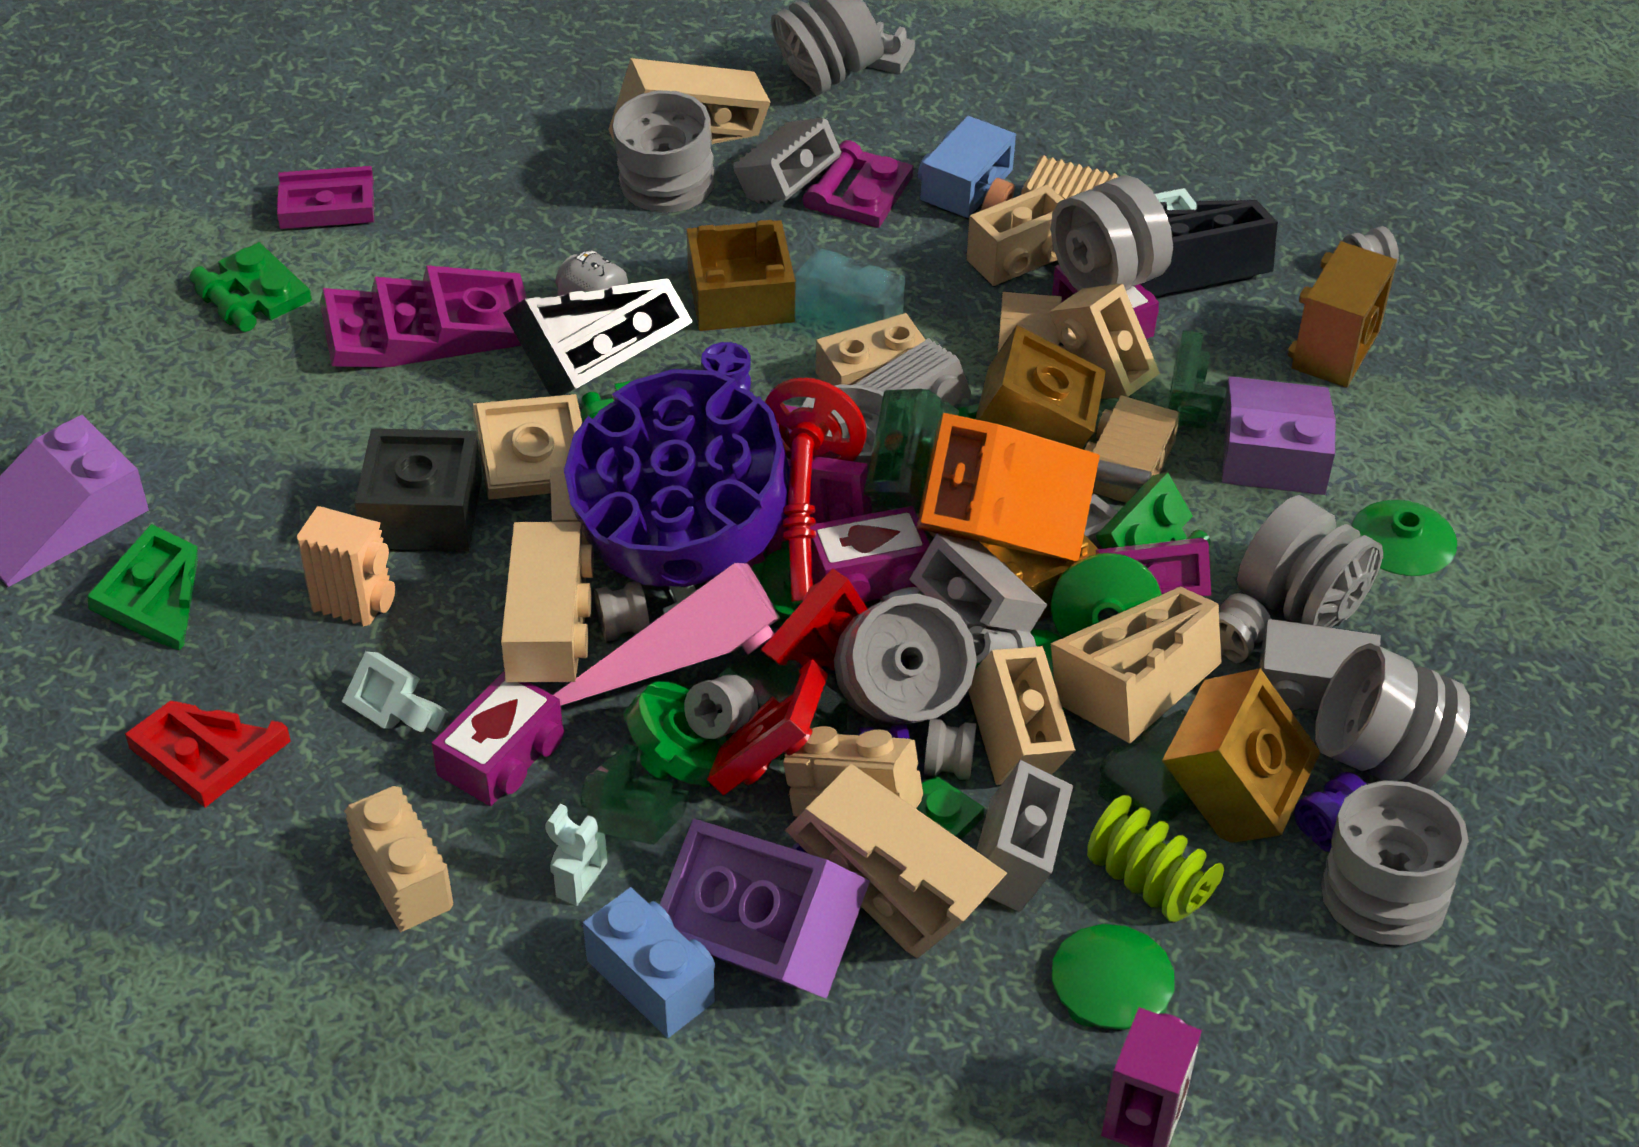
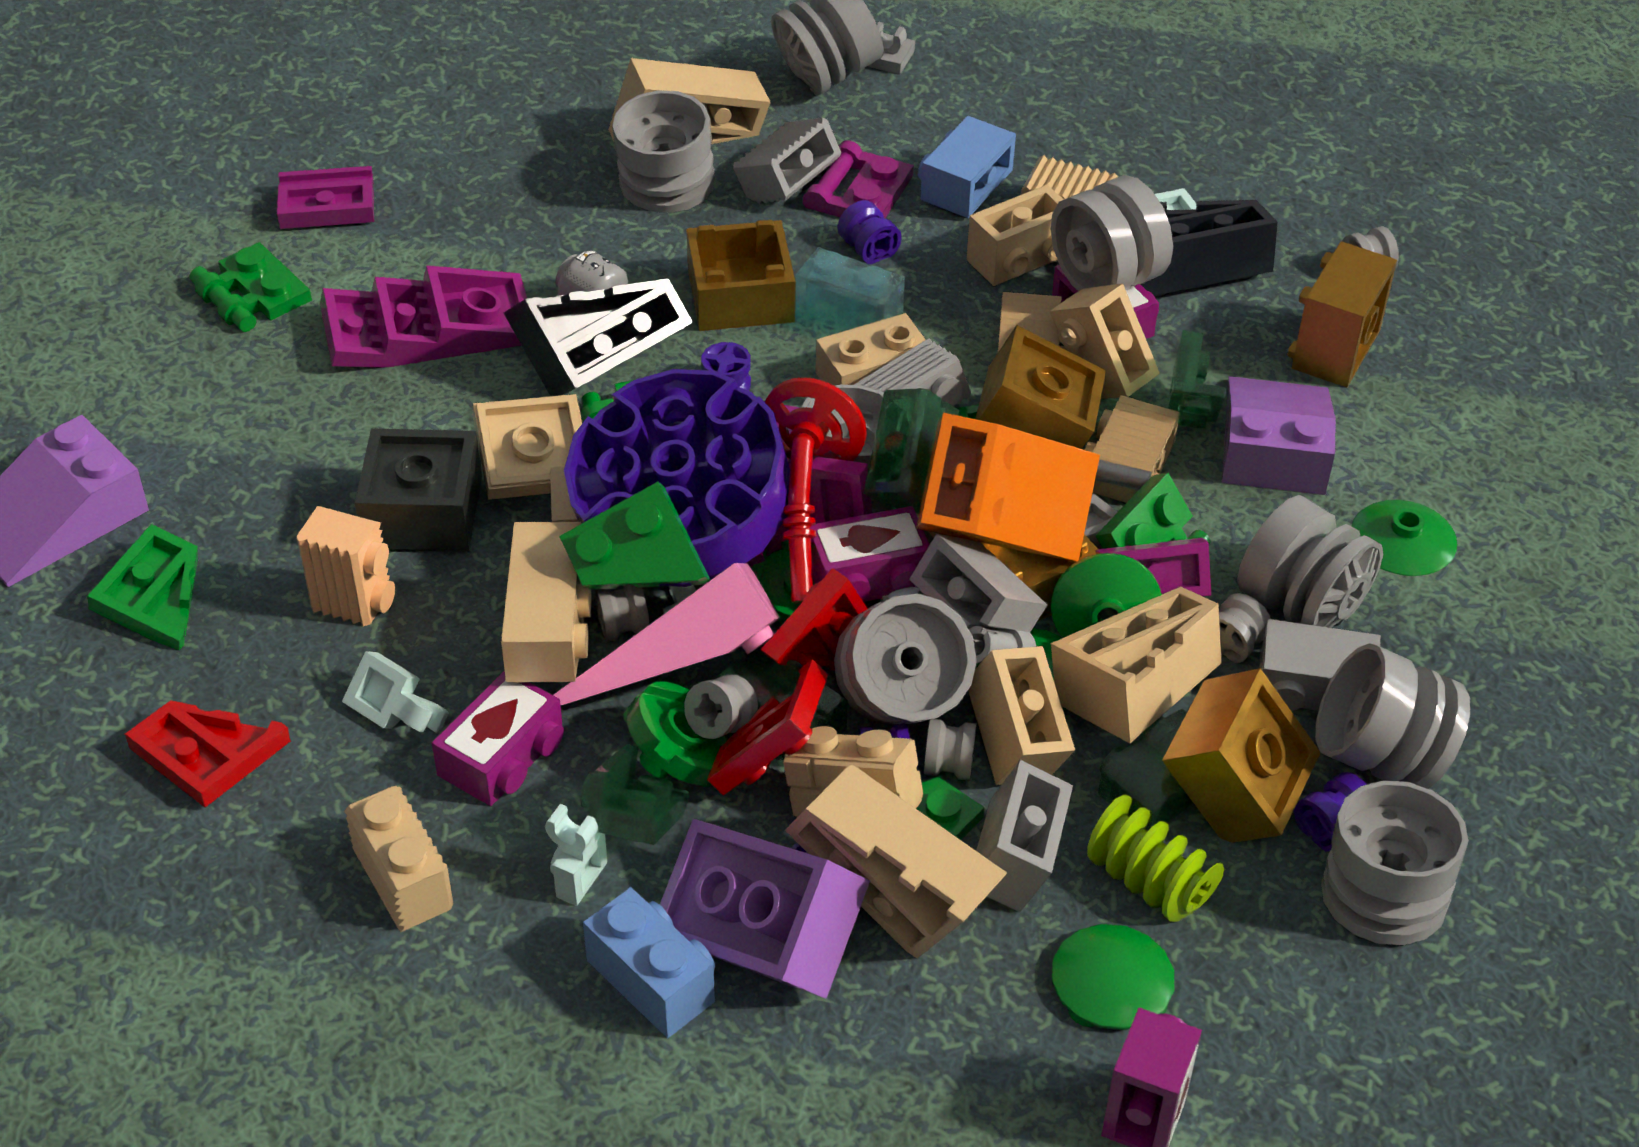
nougat tile [981,177,1015,211] -> none
none -> green wing [559,482,711,590]
none -> dark purple wheel [837,200,902,265]

